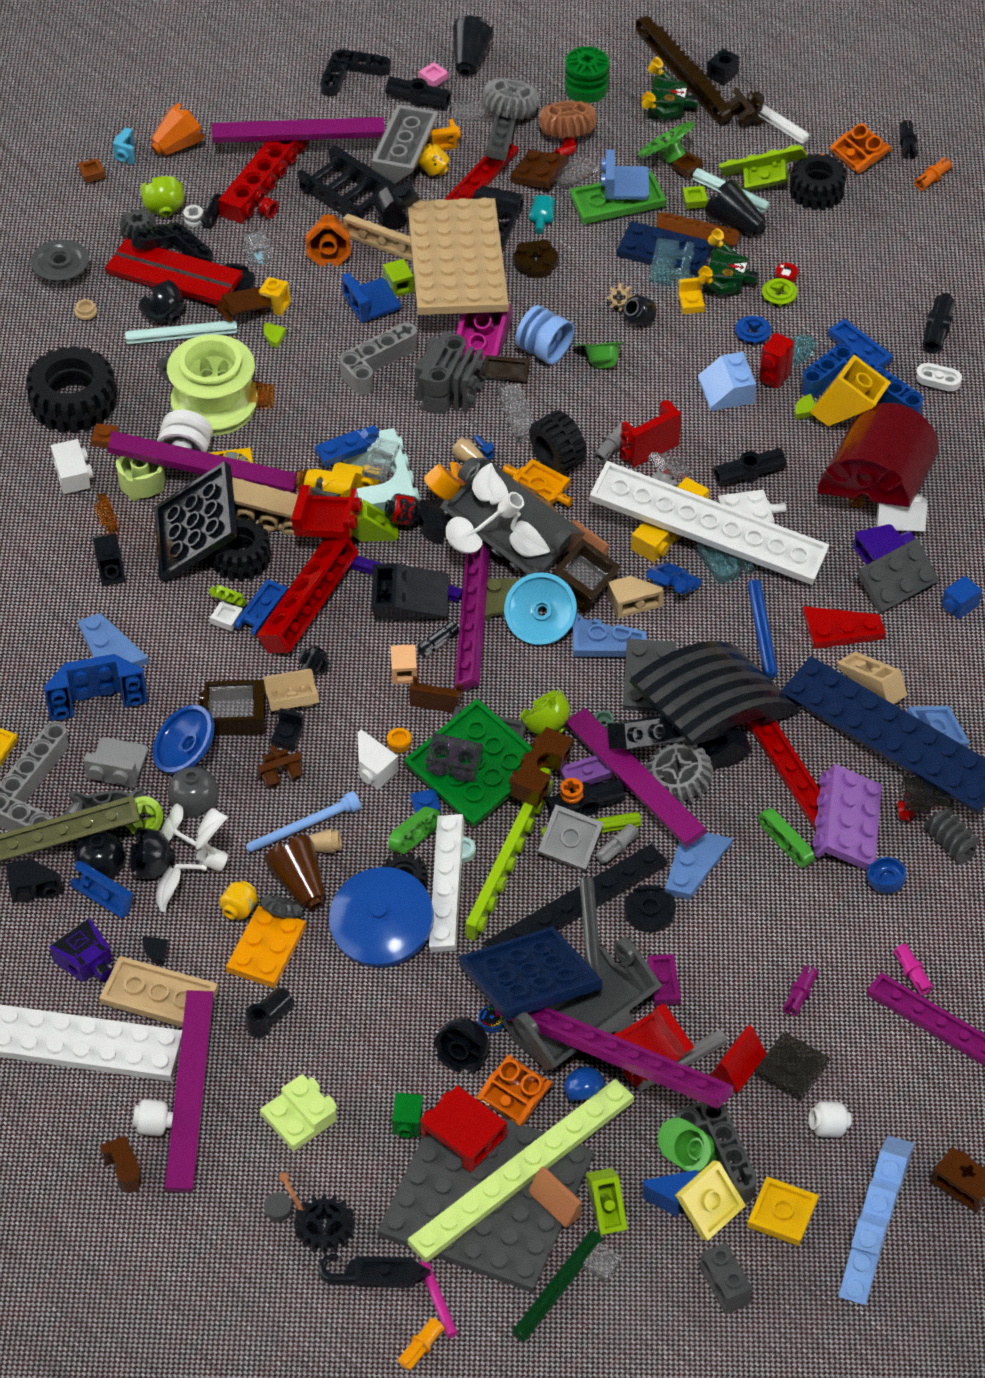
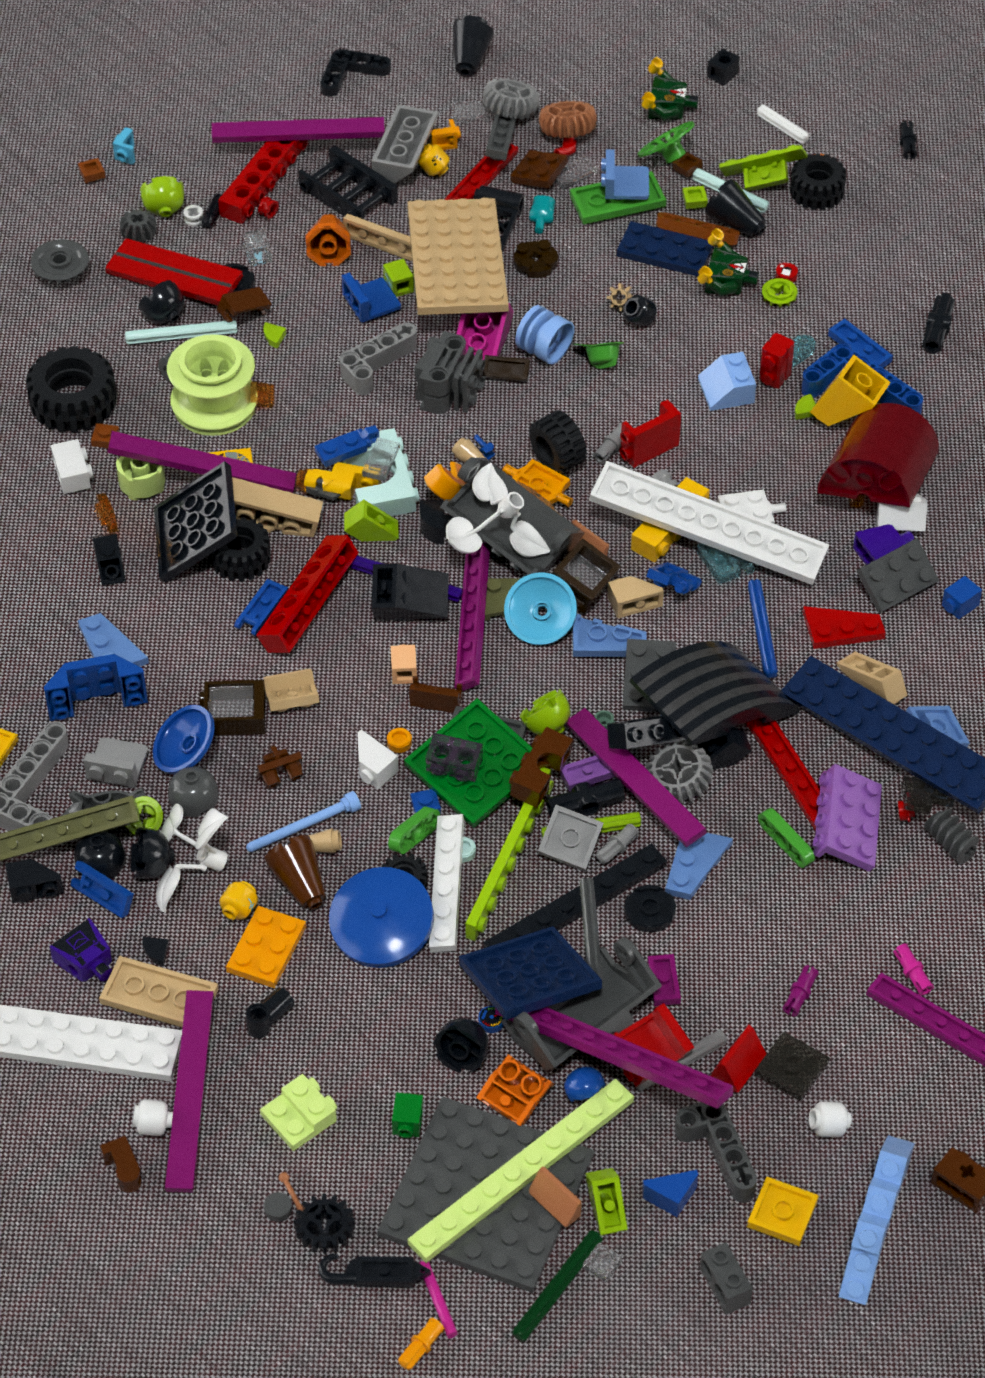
tan plate [74,299,97,320] -> none
black beam [131,223,213,262] -> none
orange cone [150,103,206,156] -> none
white wheel [157,410,213,452] -> none
lime gear [209,585,247,607] -> none
white plate [210,601,243,631] -> none
yellow bracket [259,277,291,316] -> none
dark grey gear [261,895,303,918] -> none
black bracket [271,708,304,751] -> none
red panel [291,485,362,539] -> none
black gear [298,645,330,676] -> none
black brick [375,180,420,230] -> none
black head [384,493,421,526] -> none
black piece [385,76,451,109] -> none
black axle [417,621,459,657] -> none
bright pink plate [419,62,448,87] -> none
red panel [421,1085,507,1173] -> none
clear plate [497,383,534,443] -> none
orange bush [560,778,583,804] -> none
green wheel [565,46,609,103] -> none
dark brown gear [635,16,732,125] -> none
clear tile [648,452,692,479] -> none
clear light blue plate [649,238,695,285] -> none
bright green piece [658,1118,717,1172] -> none
light yellow plate [675,1160,746,1241] -> none
yellow bracket [678,278,705,314] -> none
black piece [713,448,786,485] -> none
dark brown hips [727,88,765,127] -> none
blue gear [735,316,771,345] -> none
orange slope [829,123,893,174] -> none
blue hair [867,857,906,894] -> none
orange pin [914,157,952,191] -> none
white plate [916,363,962,391] -> none

